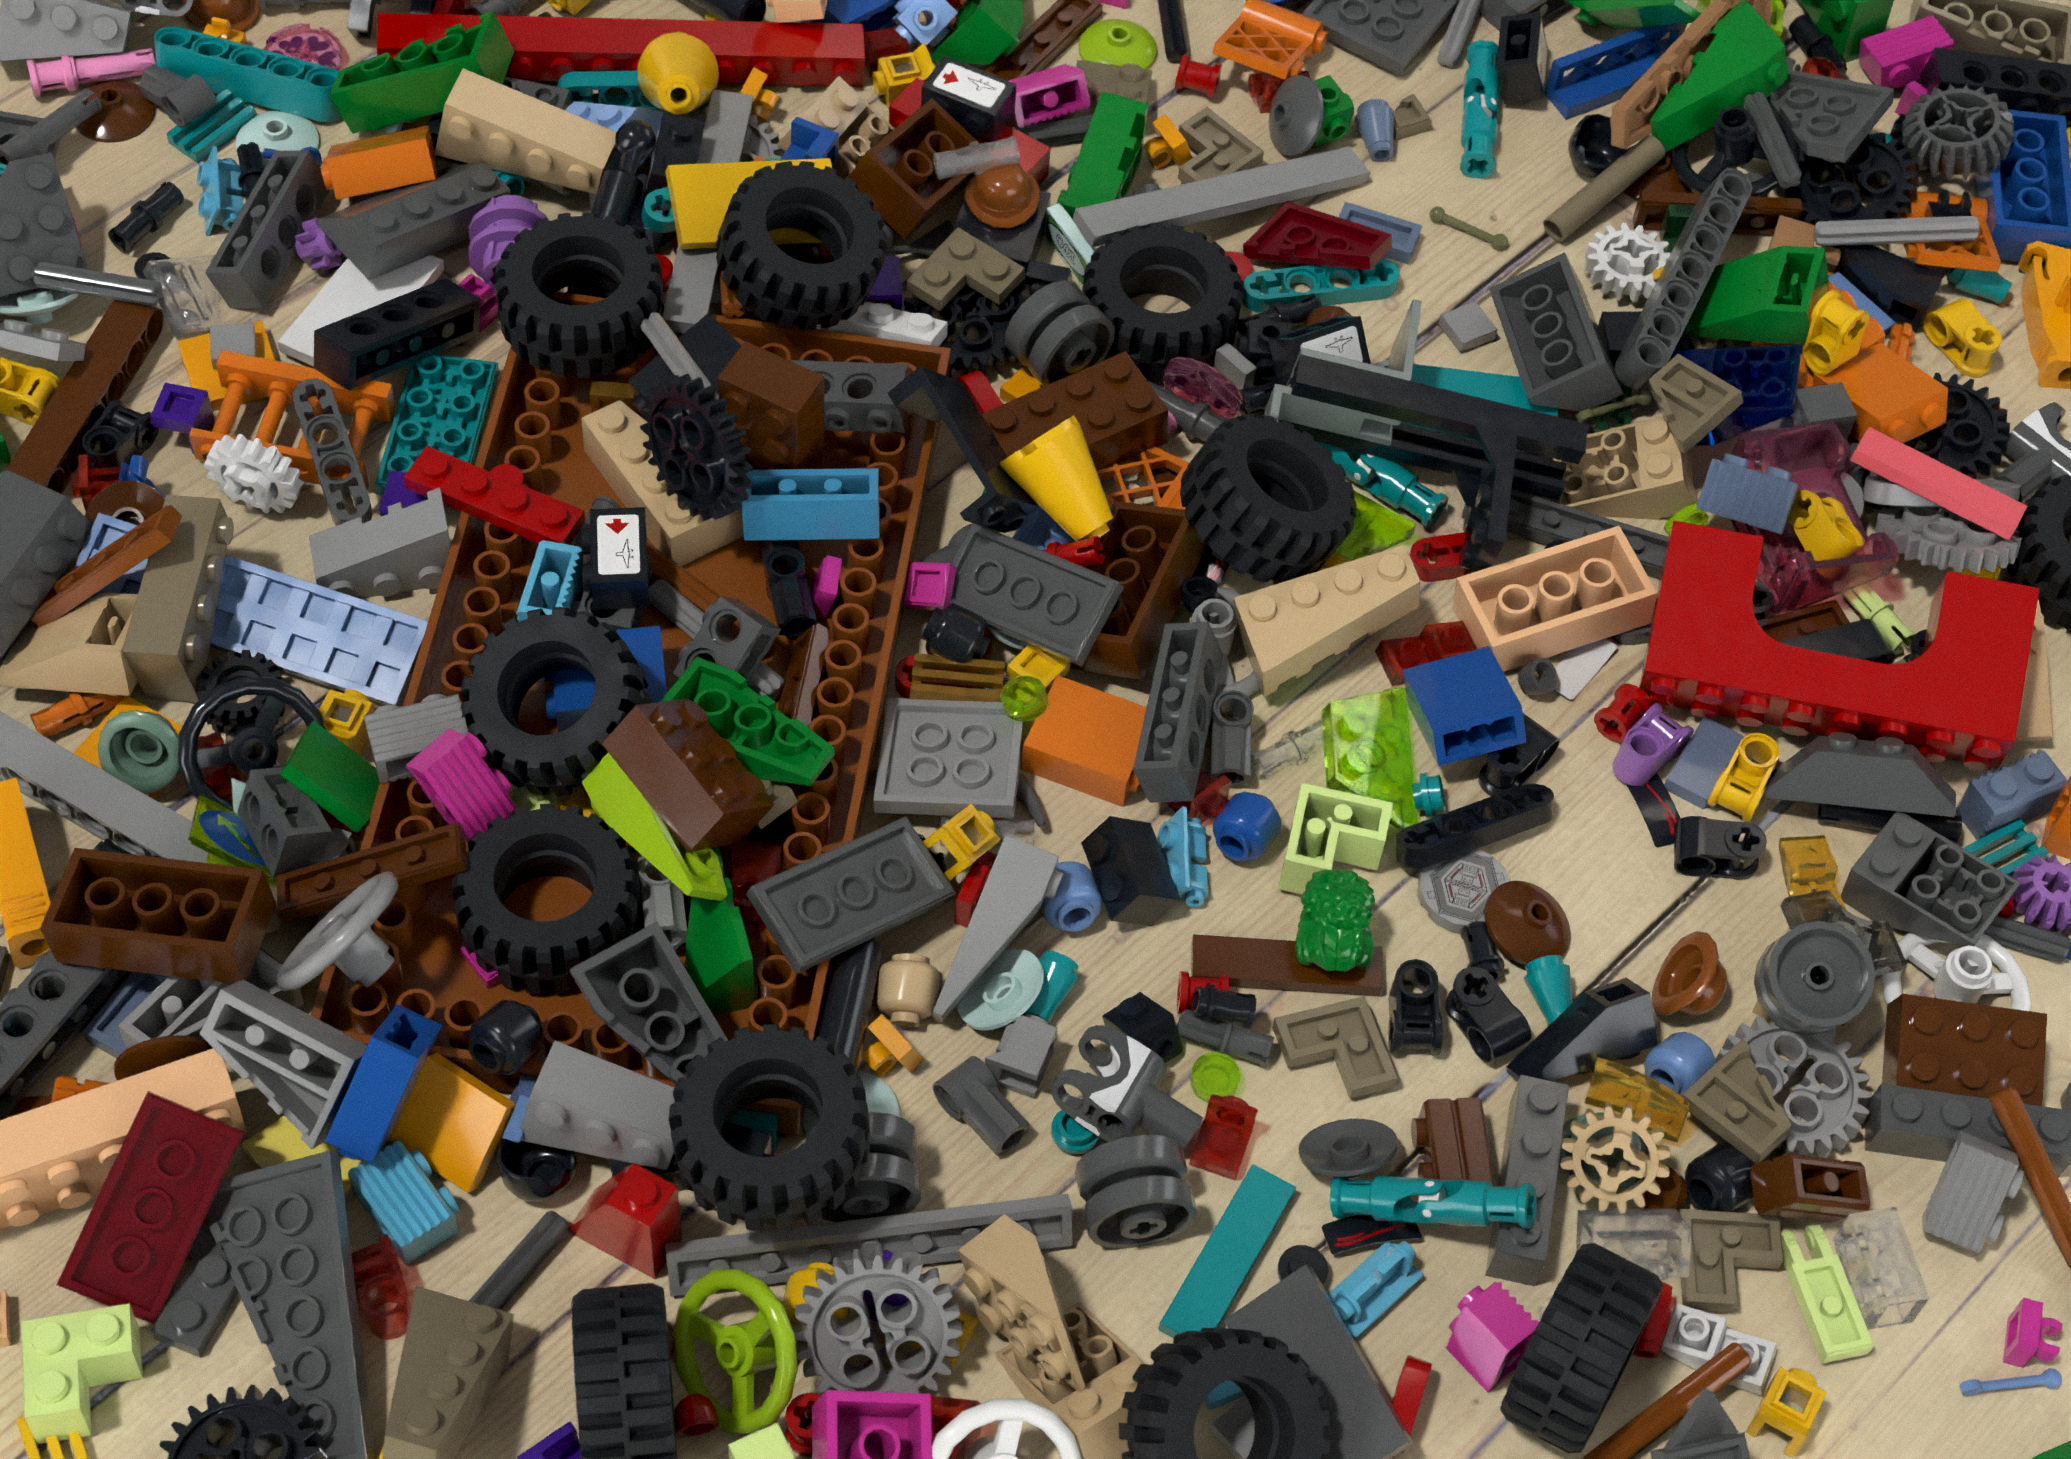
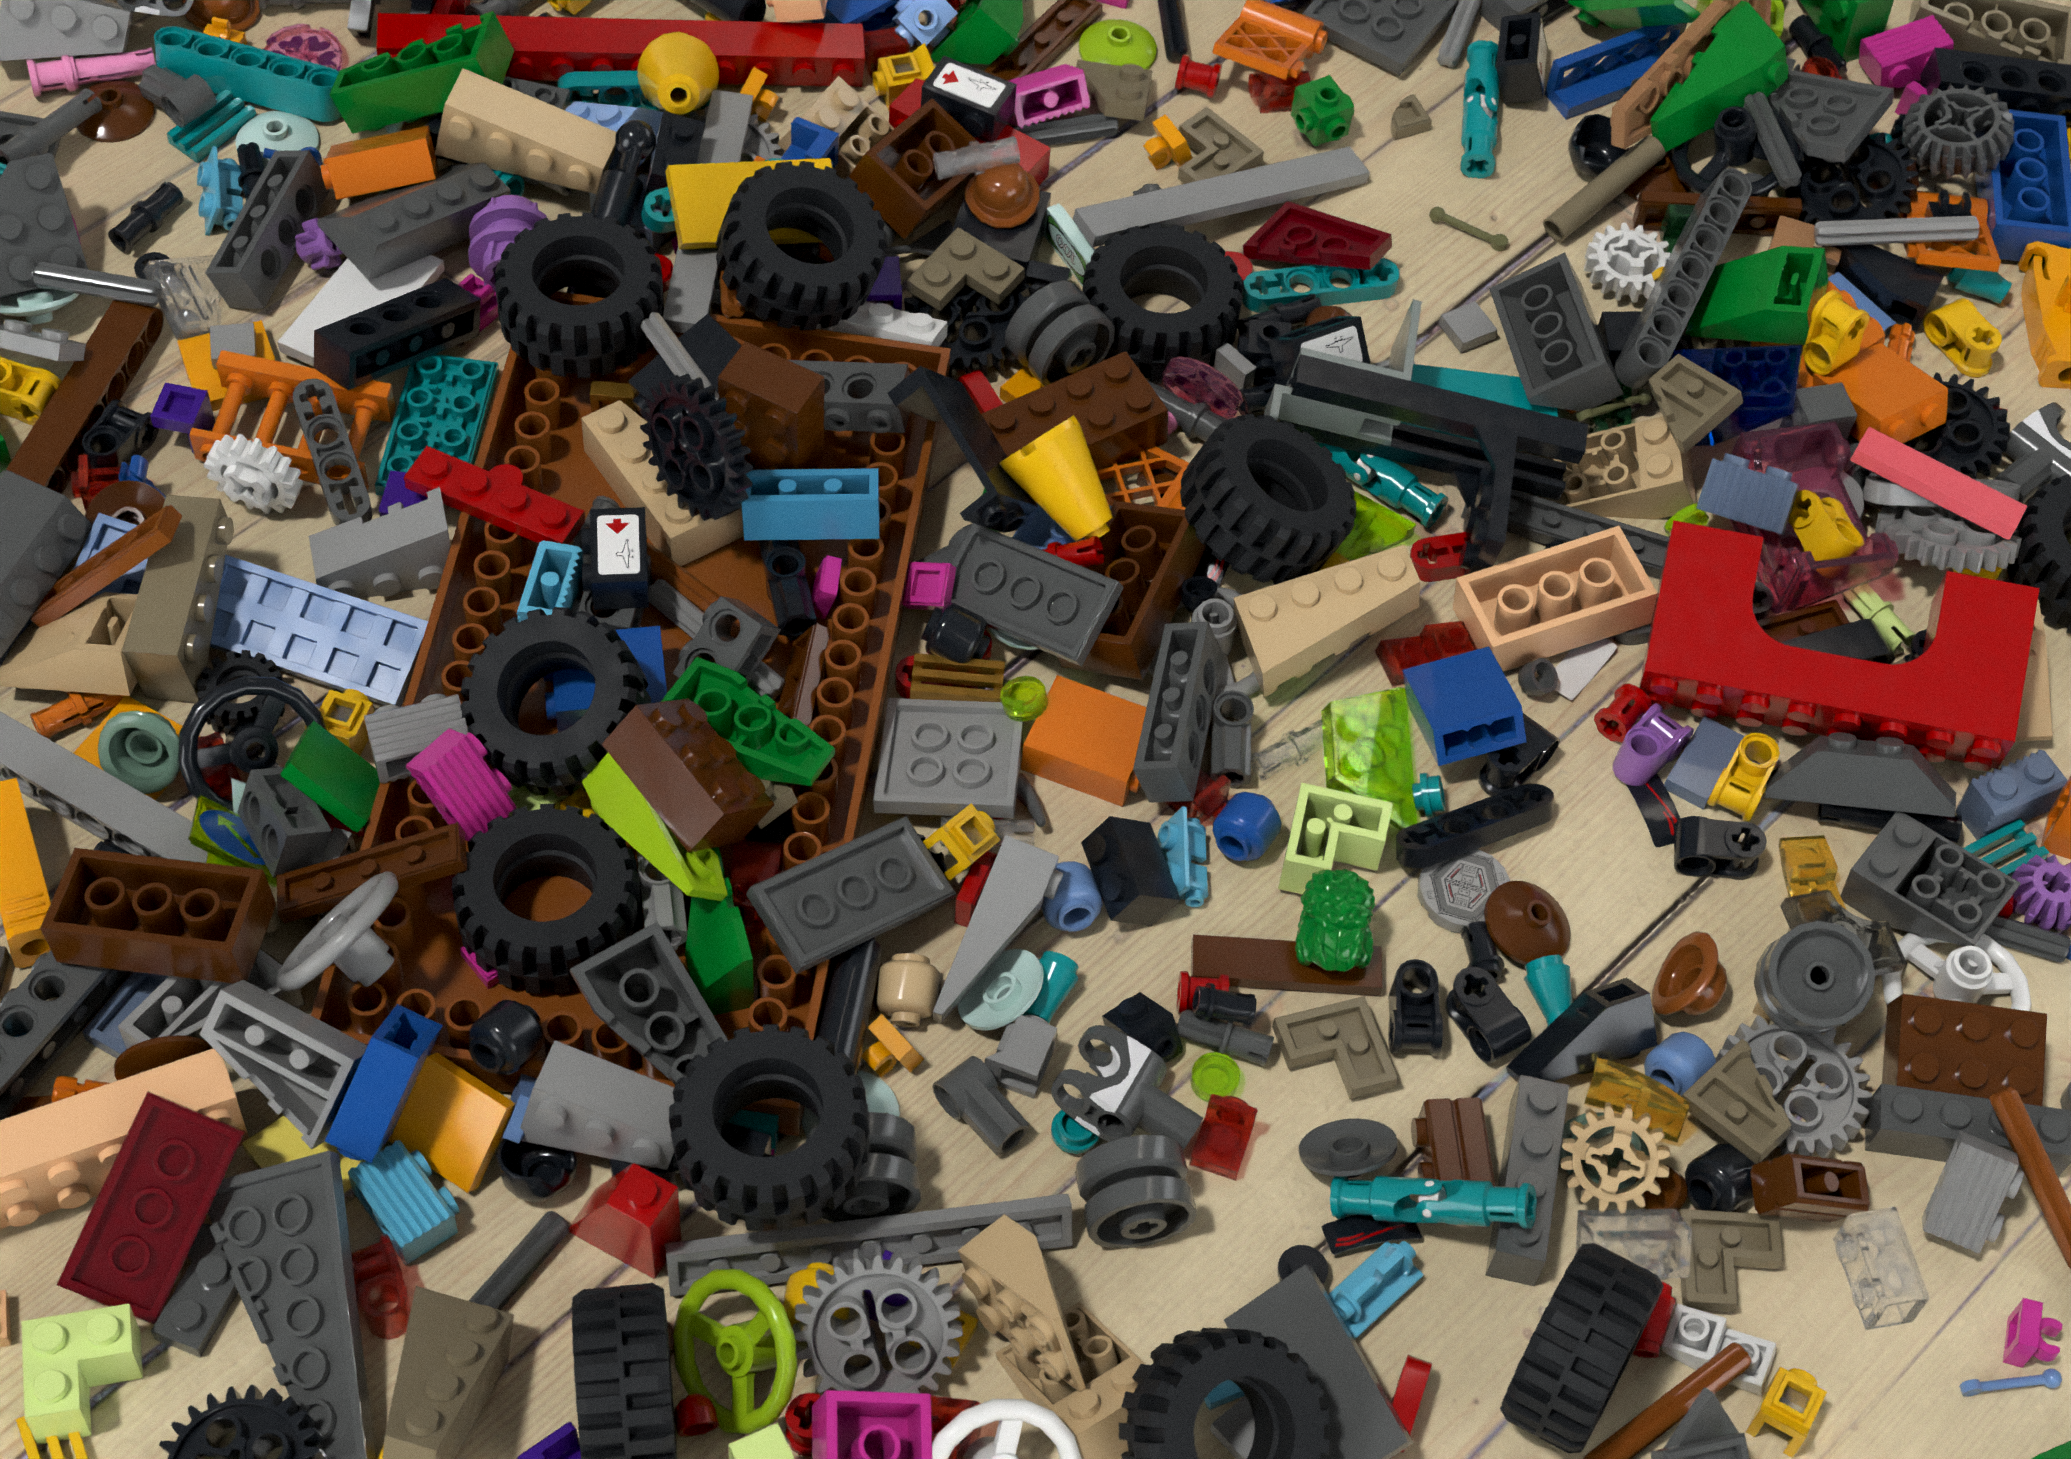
yellow tile [1006,644,1071,700] -> none
green wedge [1056,91,1148,245] -> none
teal tile [1158,1164,1296,1338] -> none
dark grey dish [1269,75,1324,156] -> none
sand blue tile [1339,202,1422,264] -> none
sand blue cone [1355,99,1394,161] -> none
dark pink brick [1445,1282,1538,1392] -> none
yellowish green hinge [1780,1224,1874,1364] -> none

